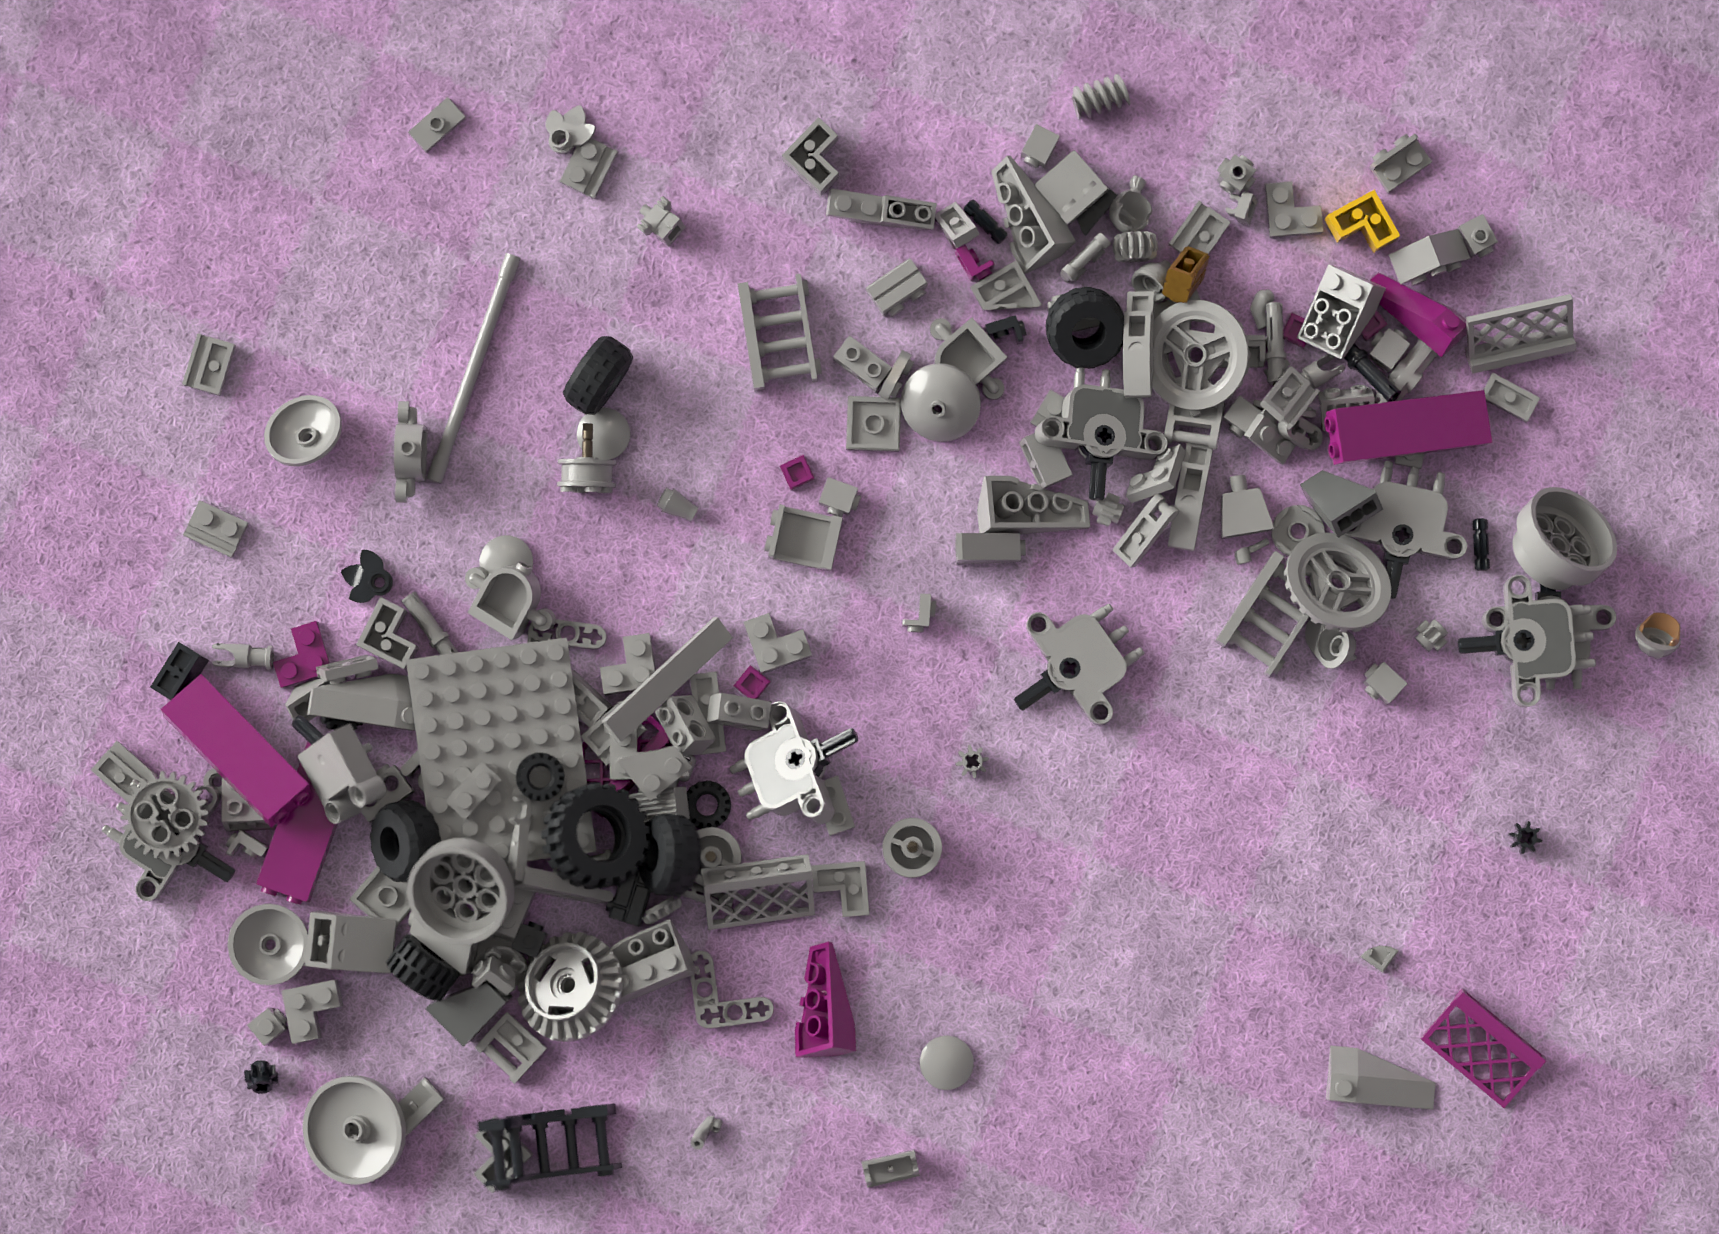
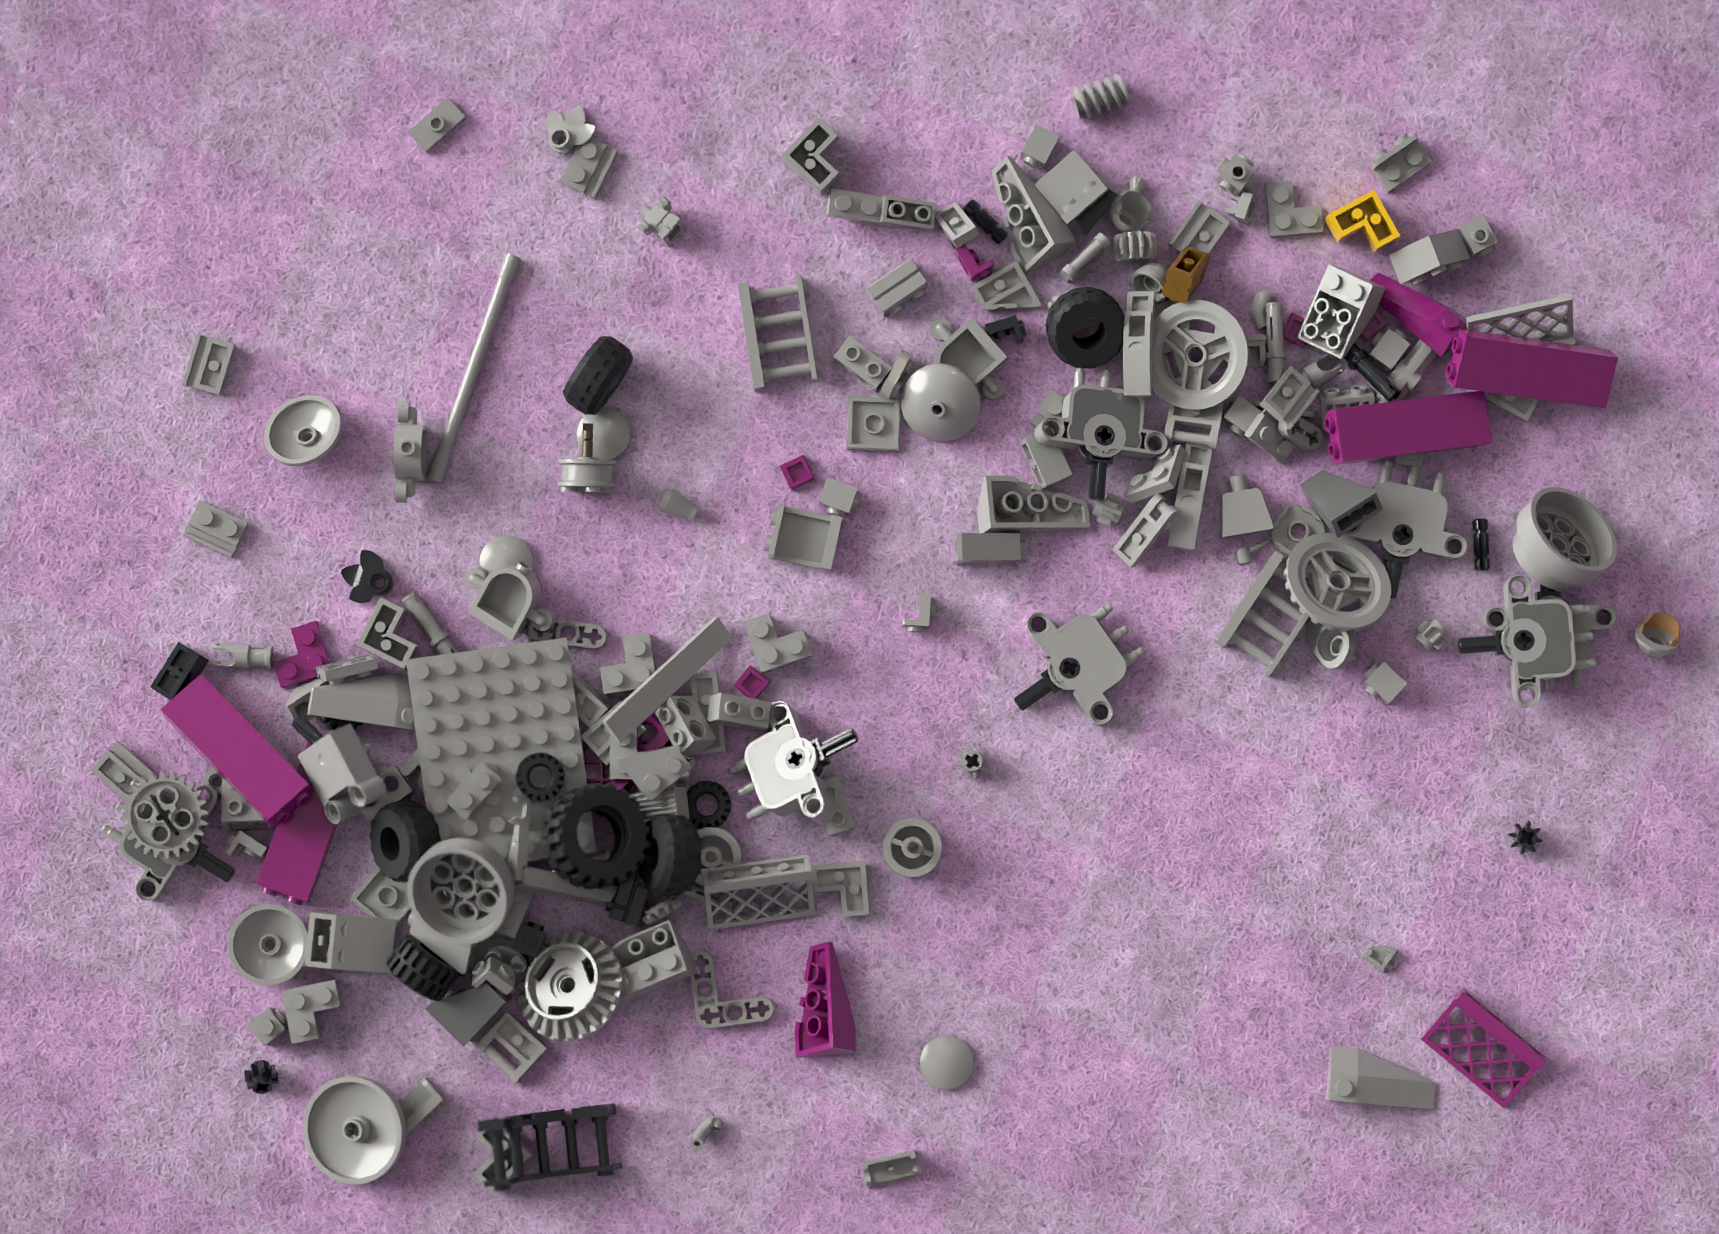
none -> magenta brick [1446,329,1618,408]

